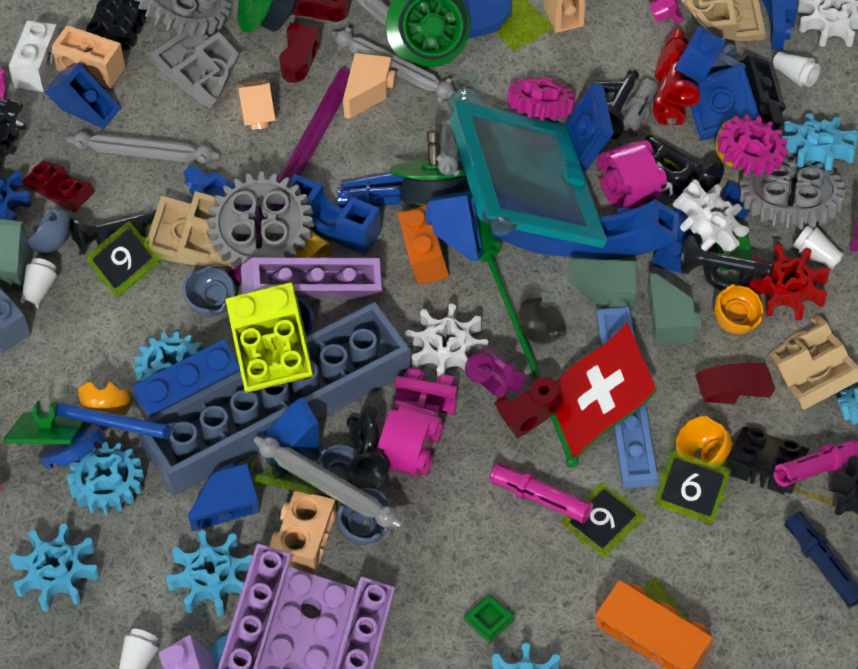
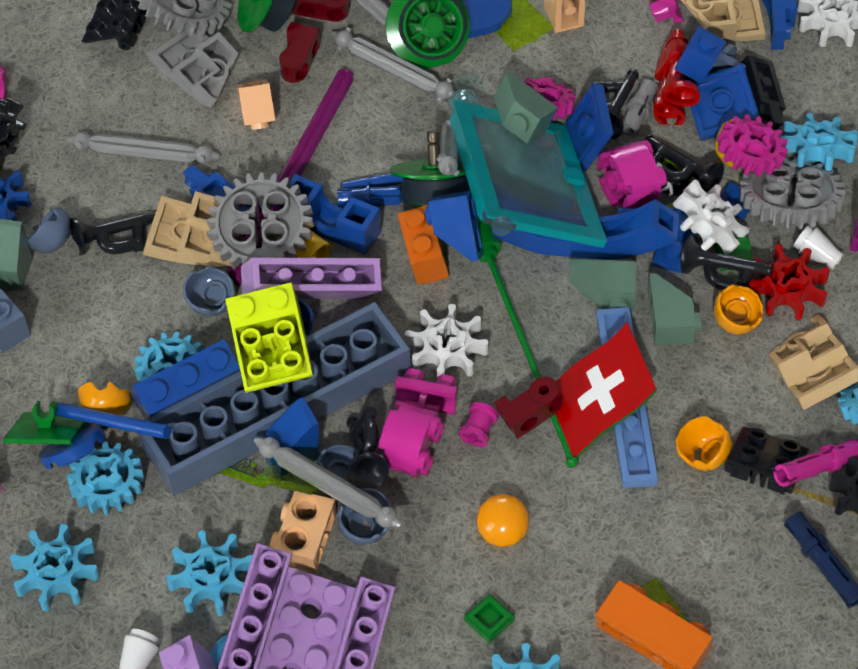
white brick [9,20,59,92] -> none
white cone [20,258,57,309] -> none
dark red slope [23,161,95,213] -> none
blue slope [44,63,121,129] -> none
light nougat brick [52,25,125,89] -> none
piece [85,221,162,297] -> none
blue slope [188,463,260,532] -> none
light nougat slope [343,53,397,118] -> none
magenta hips [465,345,526,398] -> none
dark pink pin [490,462,593,524] -> none
clear smoke hair [518,297,567,345] -> none
piece [561,482,645,558] -> none
piece [654,450,731,525] -> none
dark red slope [695,363,775,404] -> none
white cone [772,51,820,87] -> none
none -> dark pink bush [458,402,499,447]
none -> light orange hair [476,494,529,548]
none -> sand green slope [493,72,558,144]

